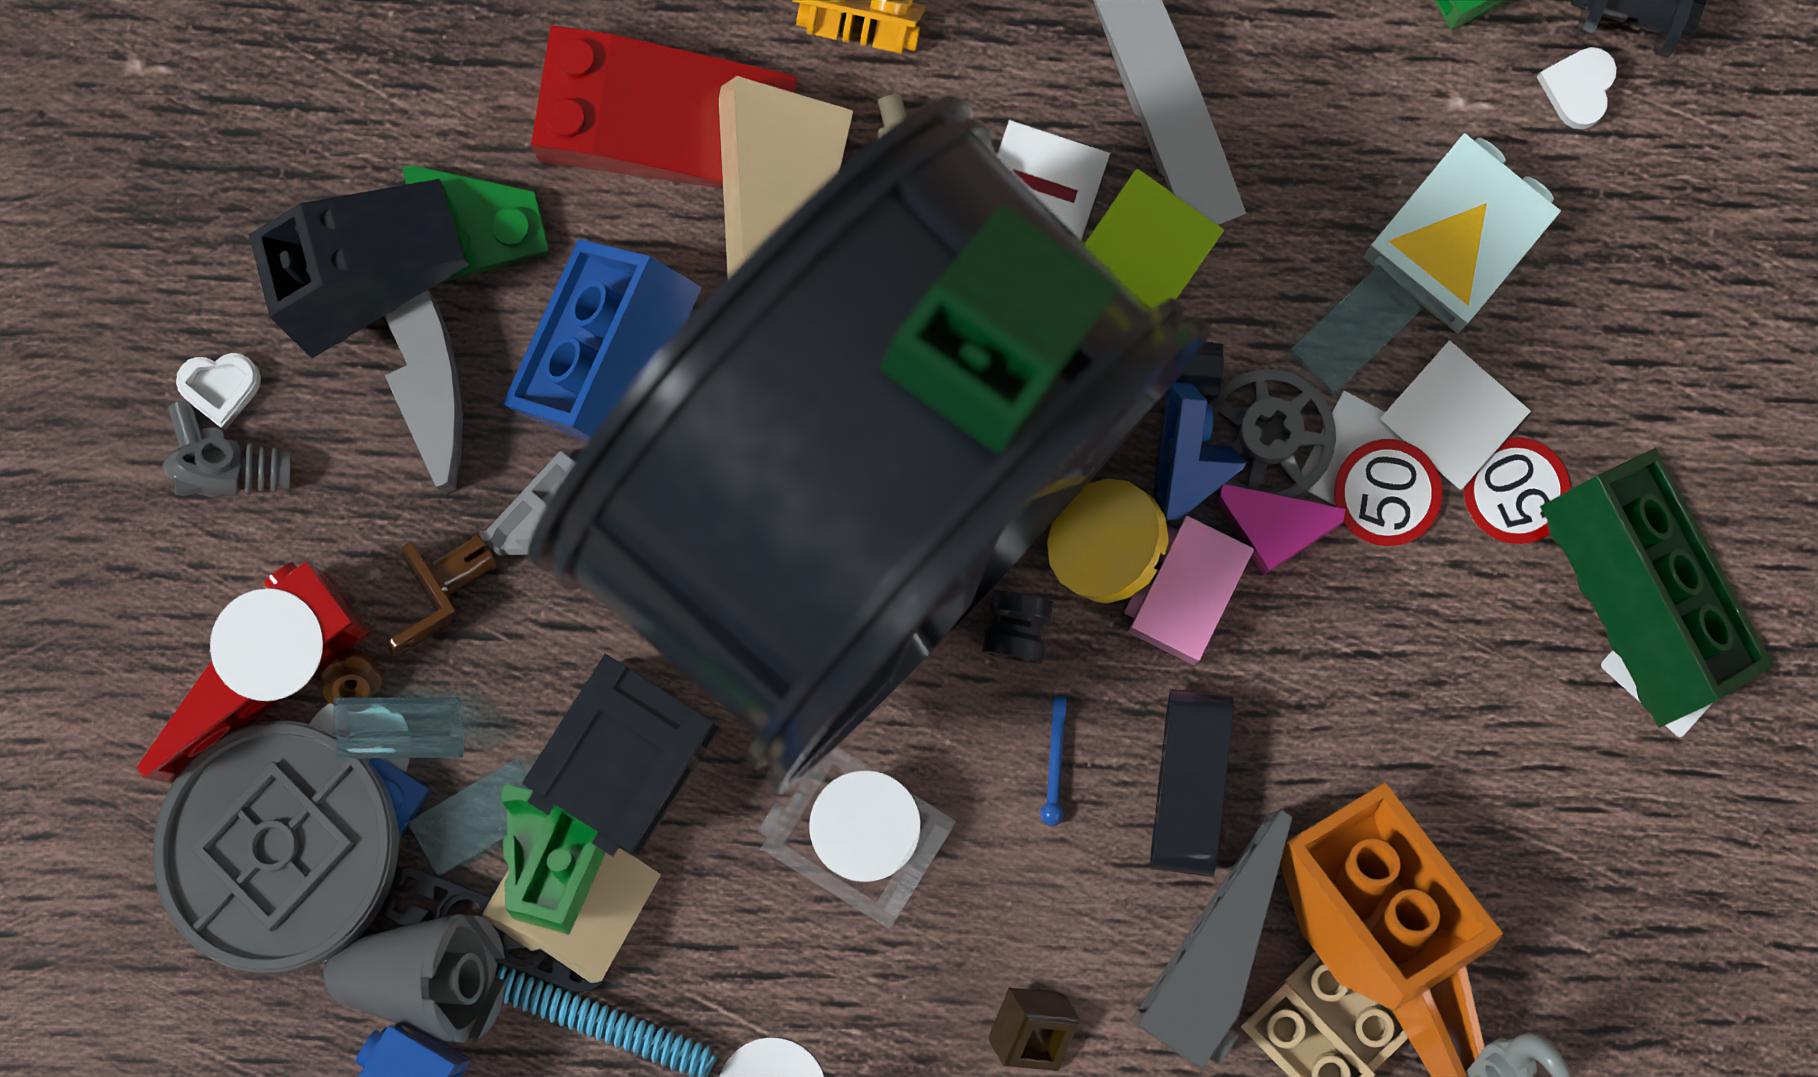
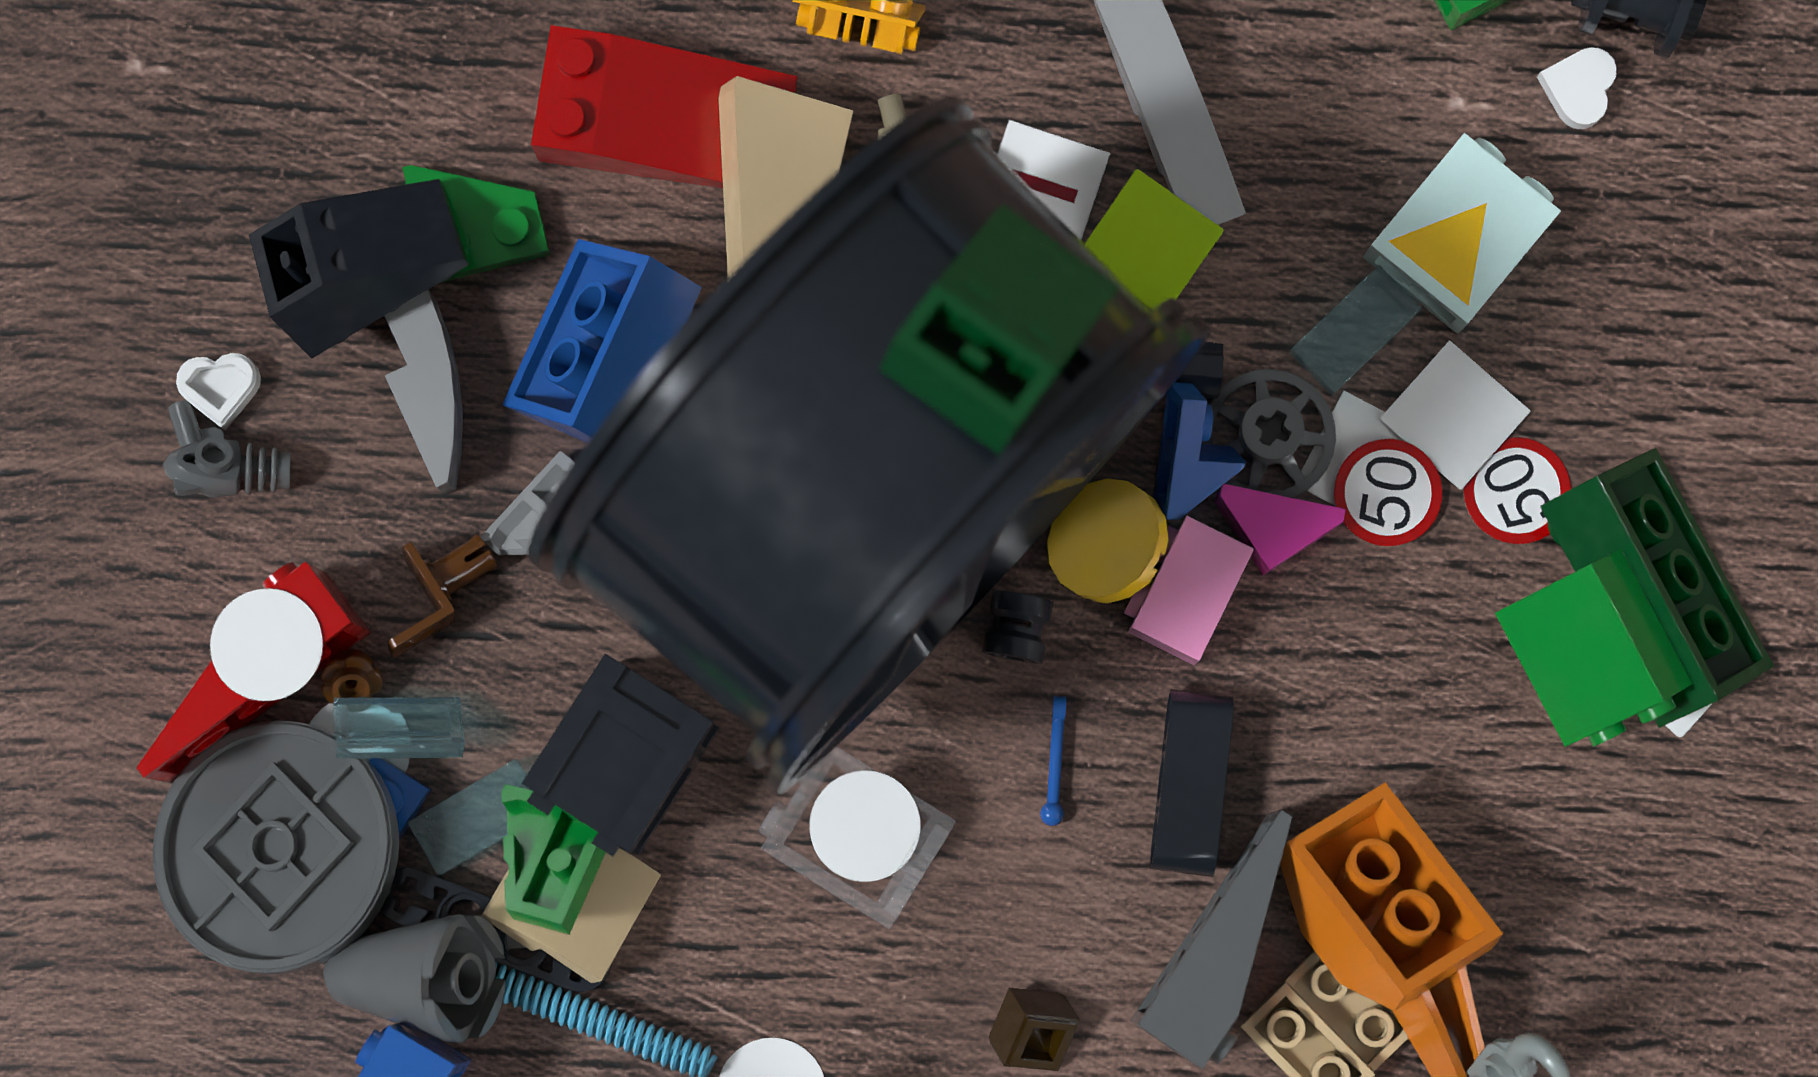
none -> green brick [1495,549,1693,747]

